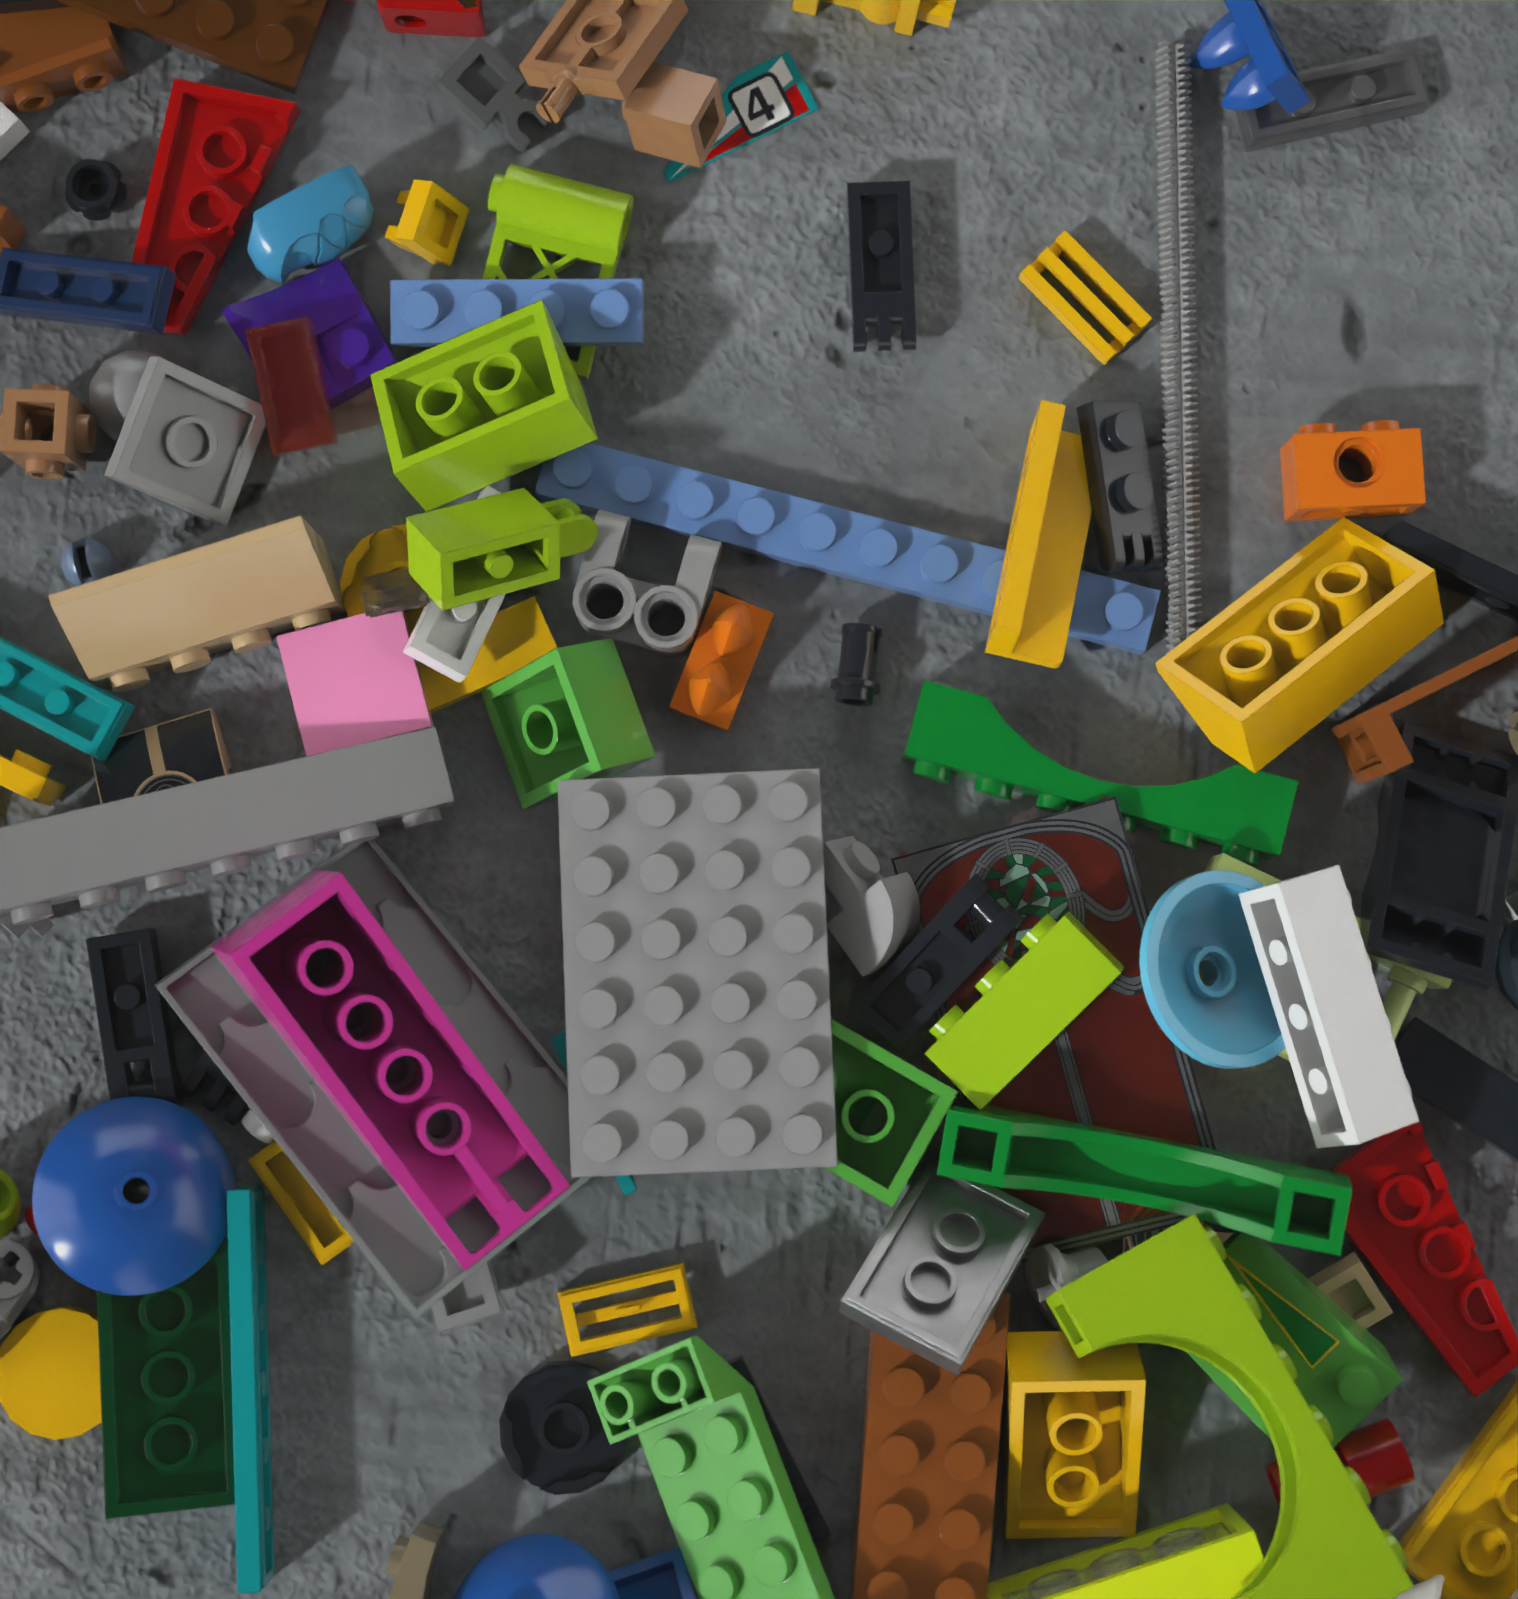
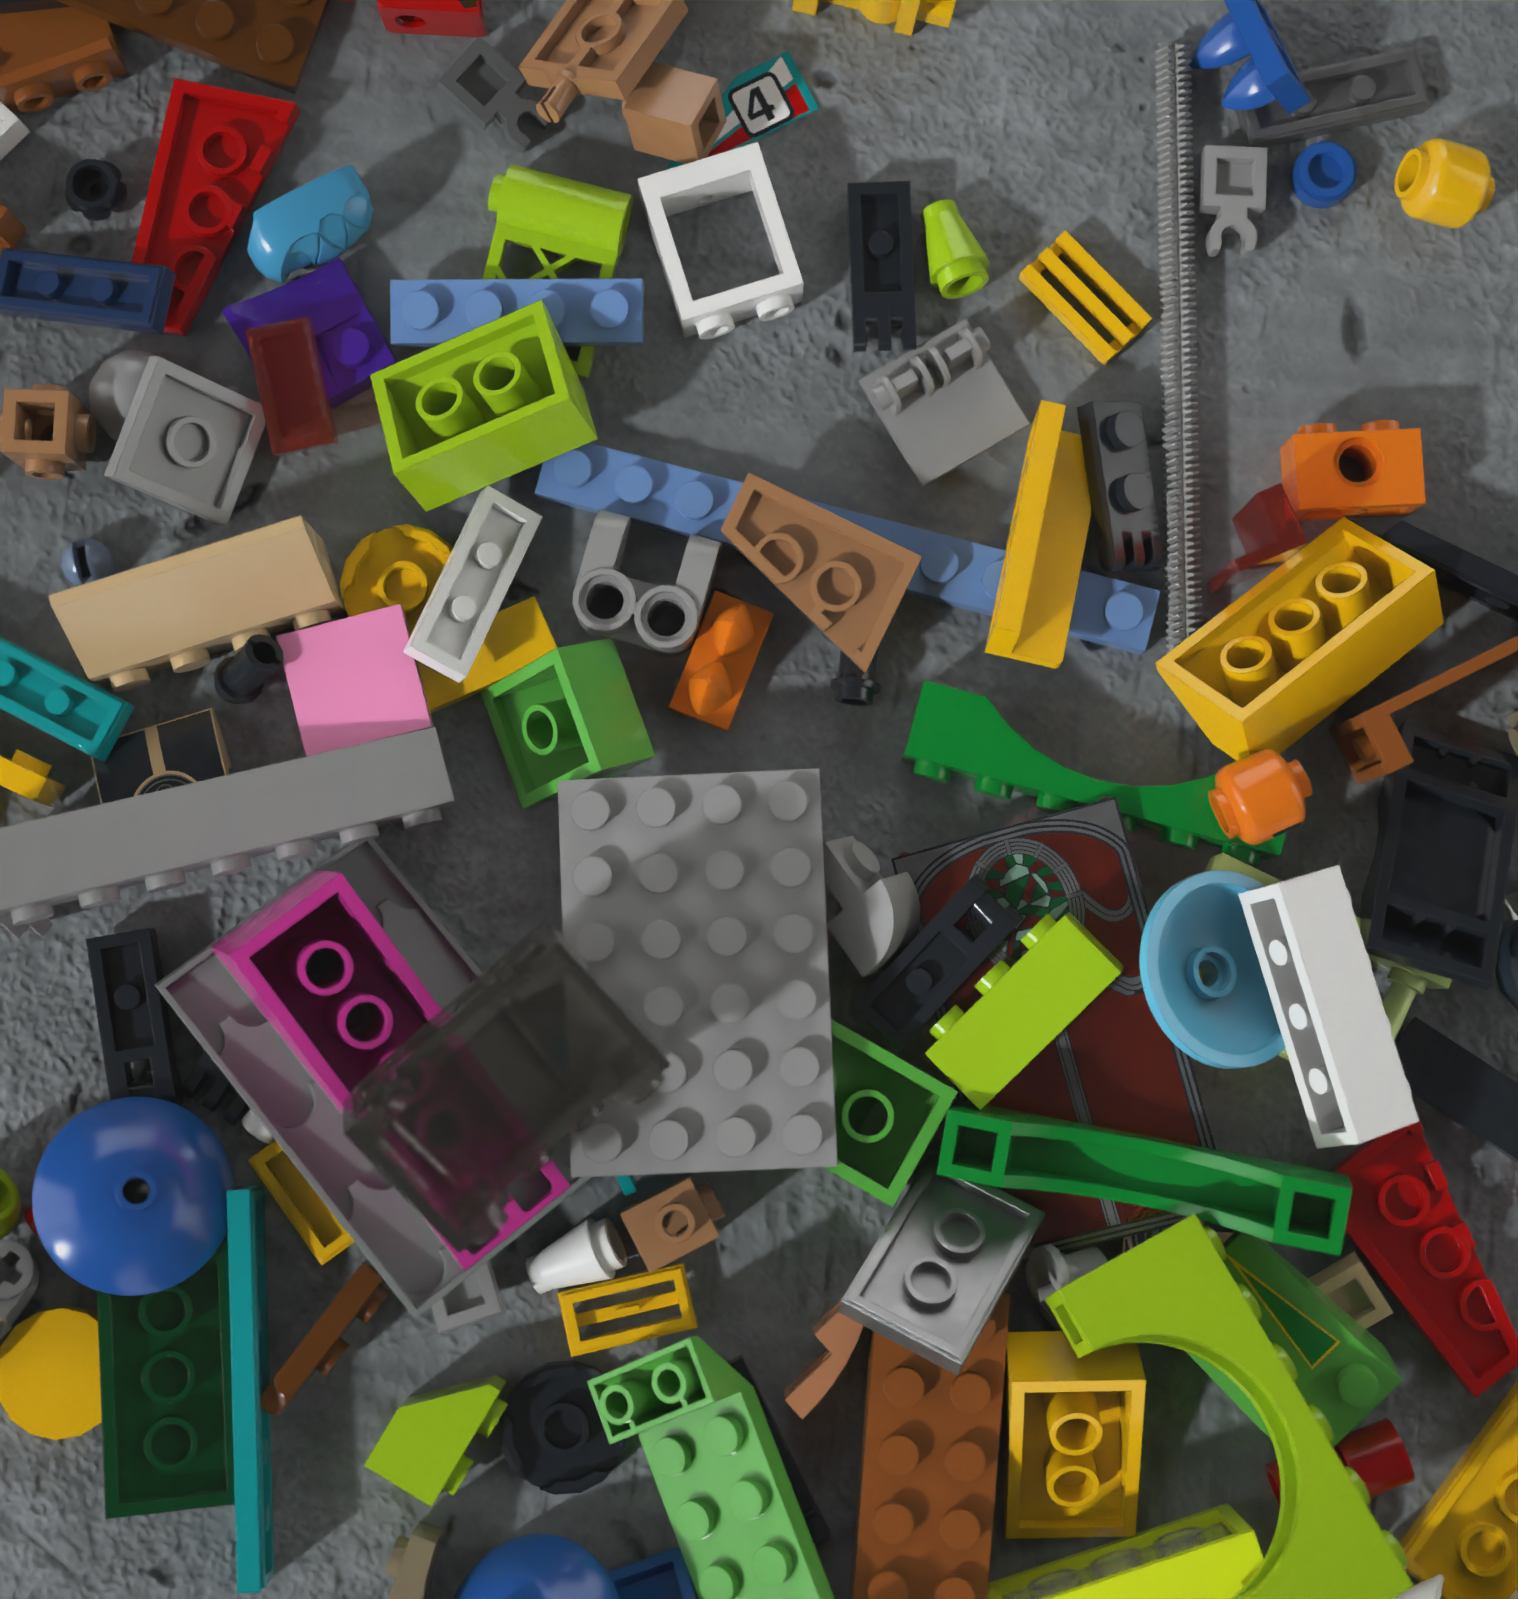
clear smoke tile [361,568,430,618] -> none
yellow tile [385,179,470,266] -> none
lime brick [406,488,598,611] -> none
none -> black pin [214,634,284,704]
none -> reddish brown hinge [261,1259,391,1414]
none -> clear smoke windscreen [343,922,671,1254]
none -> lime slope [364,1375,508,1507]
none -> white cone [526,1218,627,1294]
none -> medium nougat brick [620,1174,726,1273]
none -> white window [637,142,804,339]
none -> medium nougat wing [720,472,922,673]
none -> nougat slope [783,1297,863,1420]
none -> light grey hinge [858,319,1030,487]
none -> lime cone [920,199,990,299]
none -> light grey plate [1199,145,1267,258]
none -> clear red panel [1207,483,1308,594]
none -> orange head [1208,749,1313,845]
none -> blue tile [1290,141,1357,209]
none -> yellow head [1394,138,1495,229]

